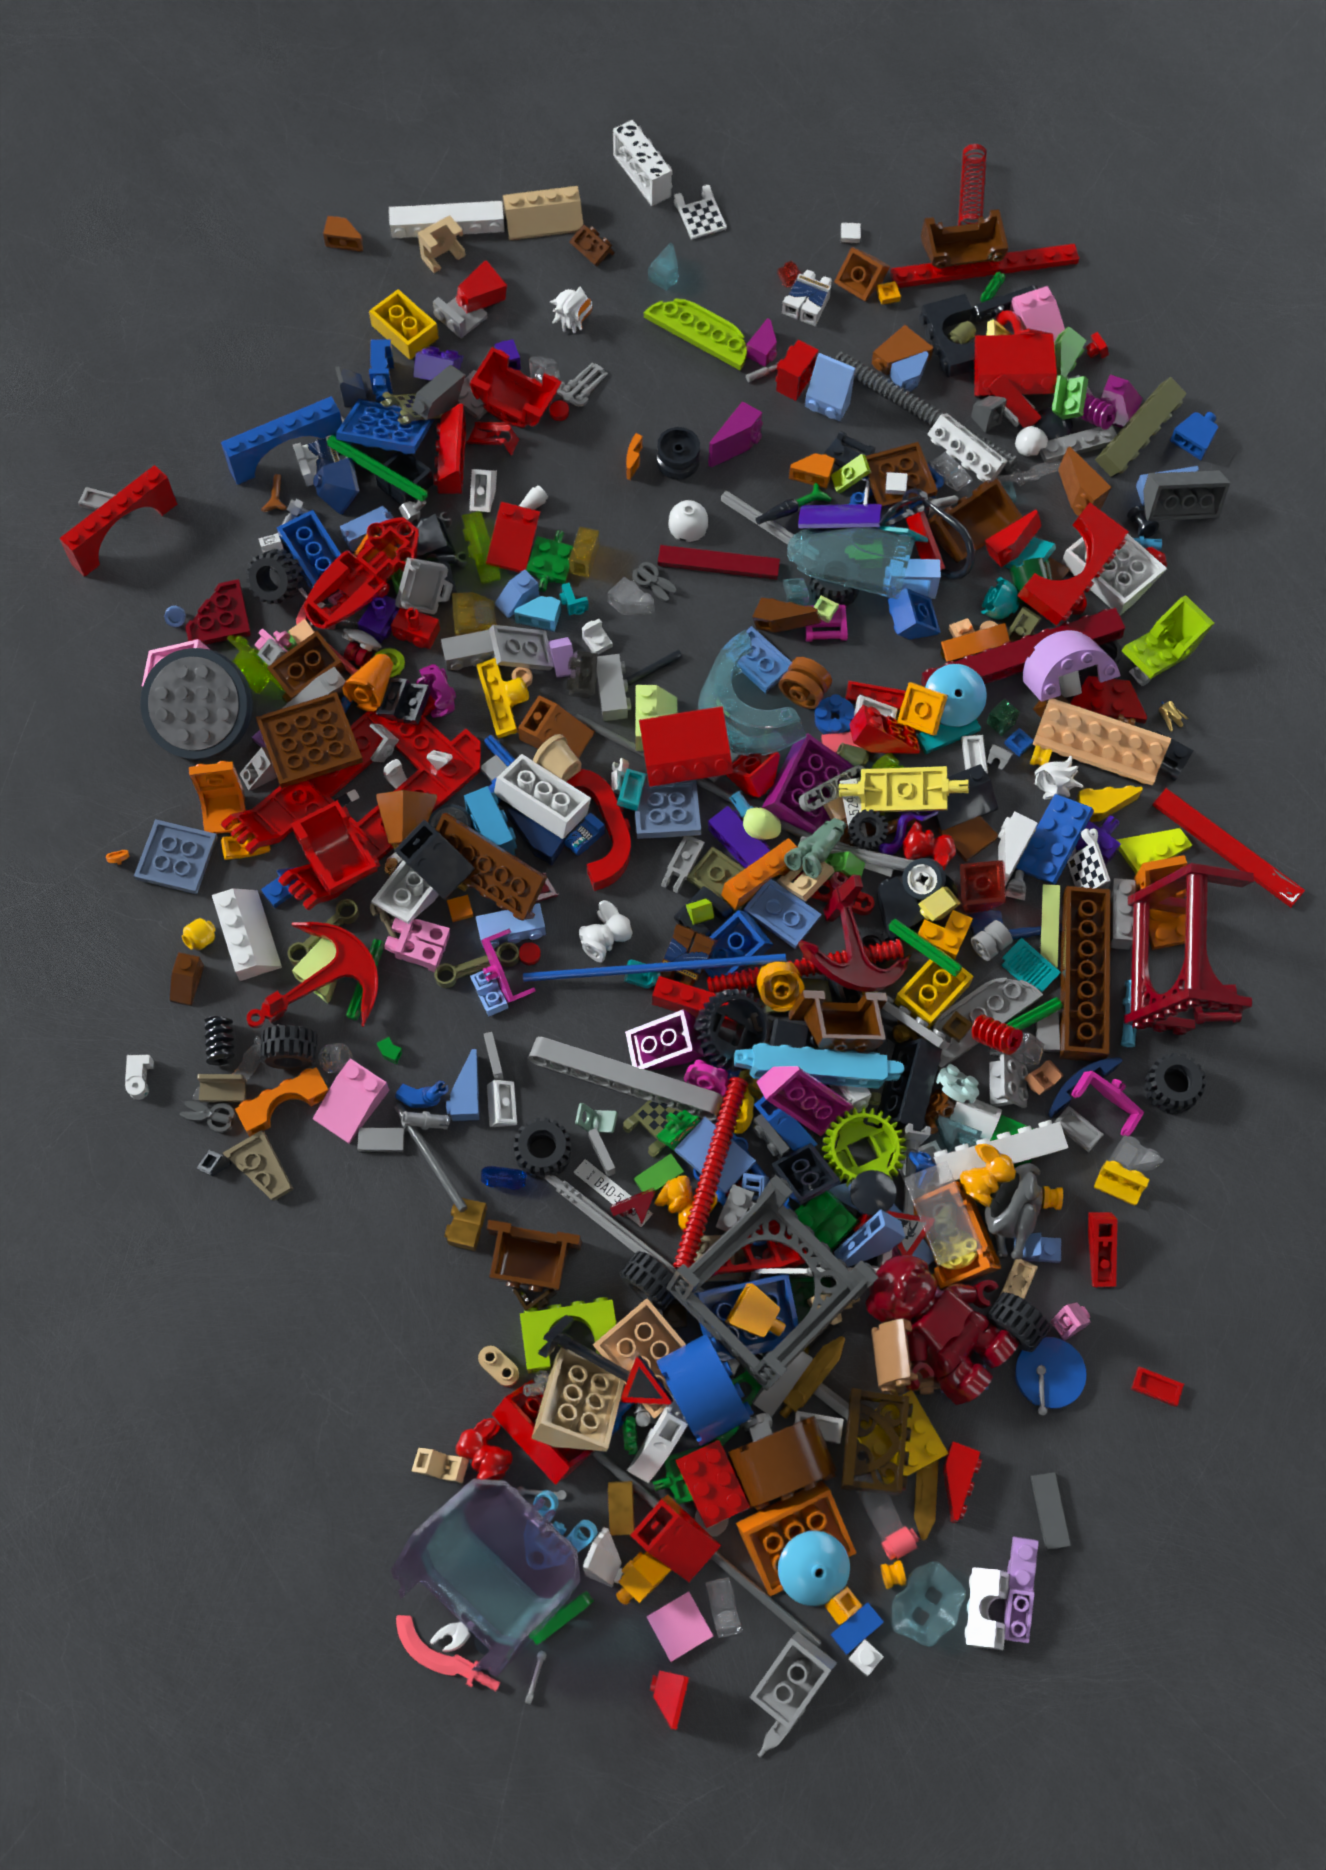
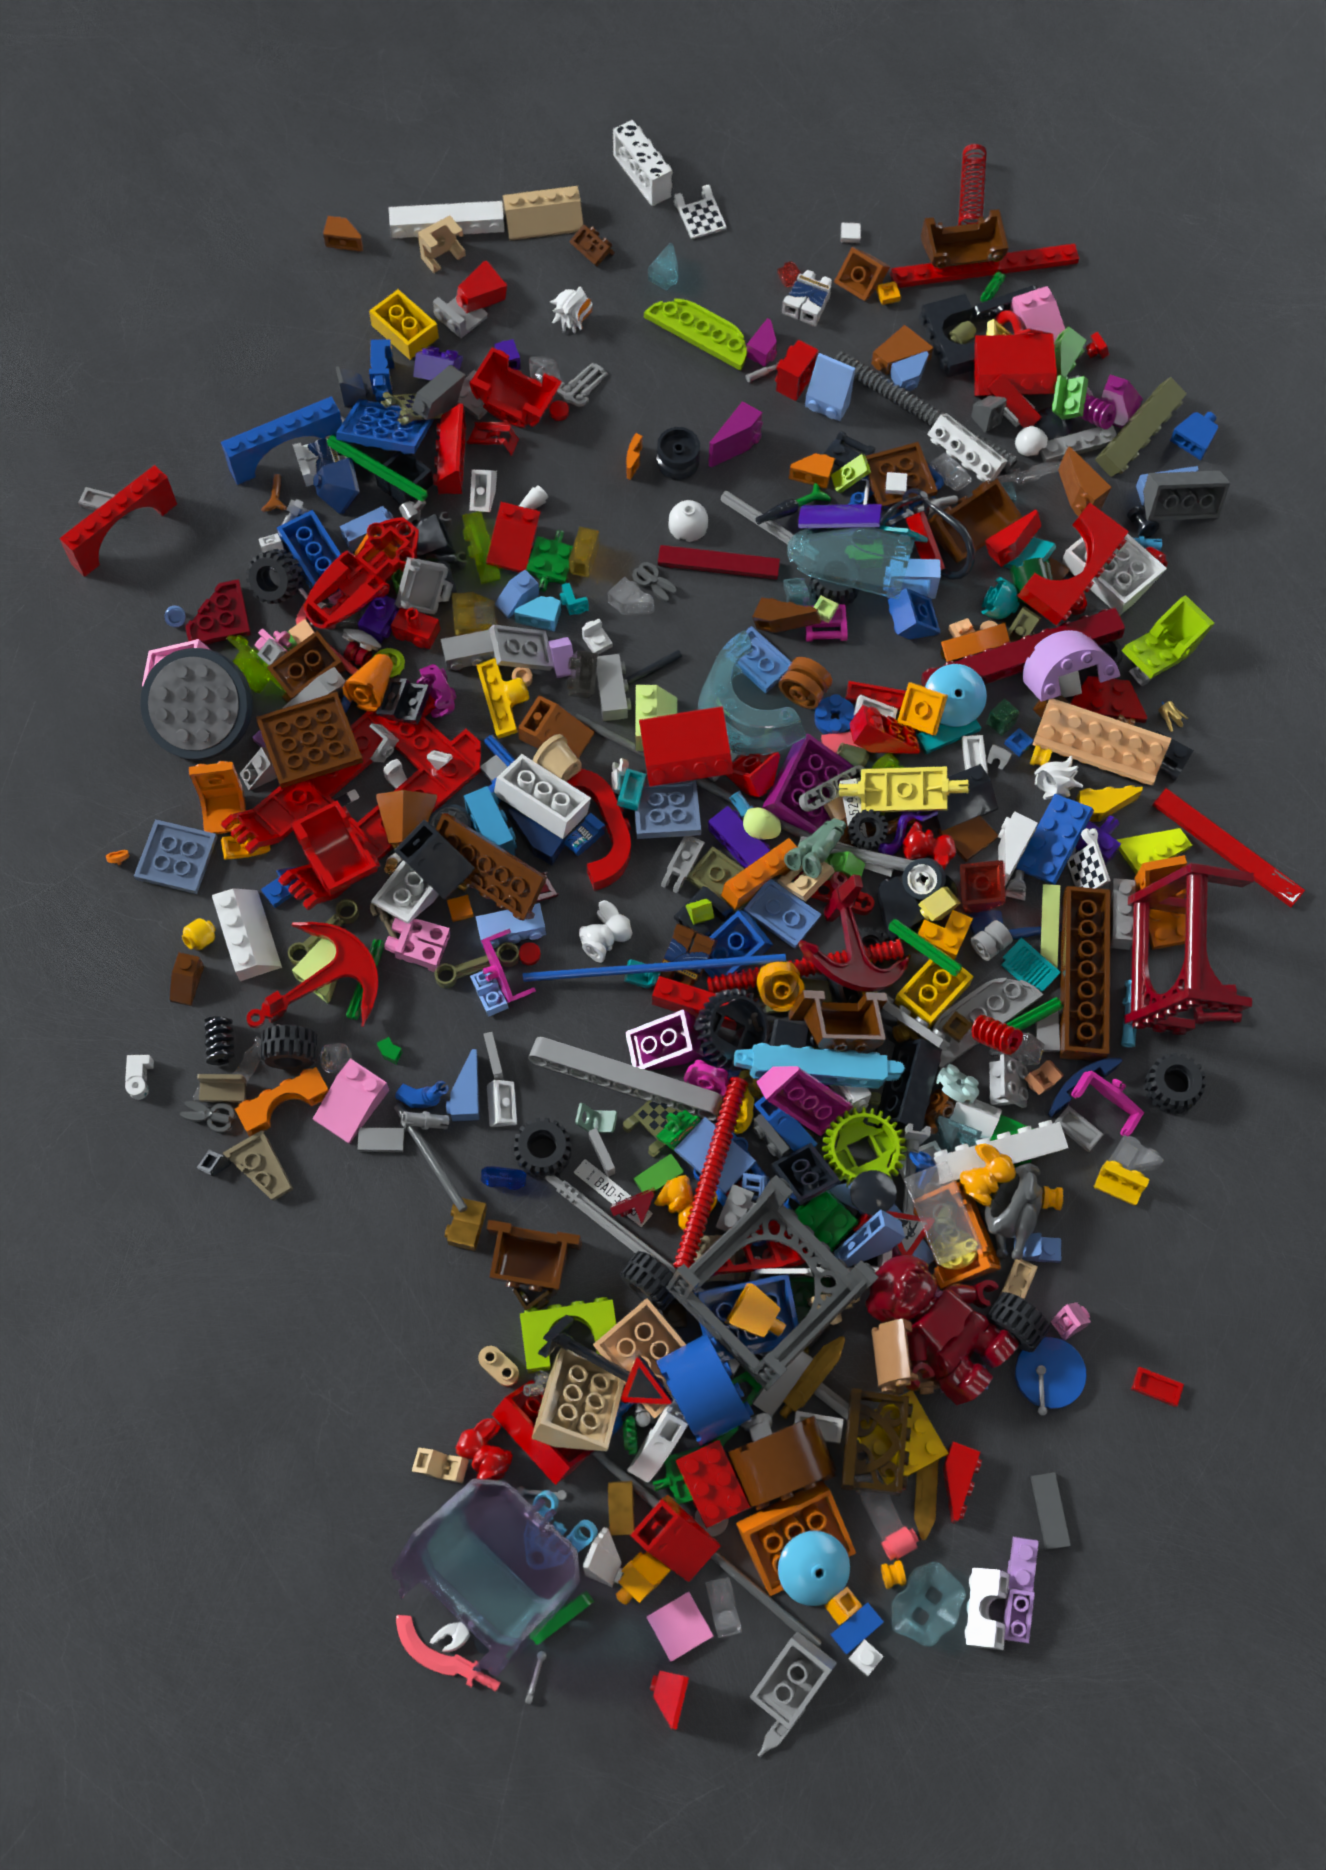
red slope [1088,1212,1117,1287] -> none

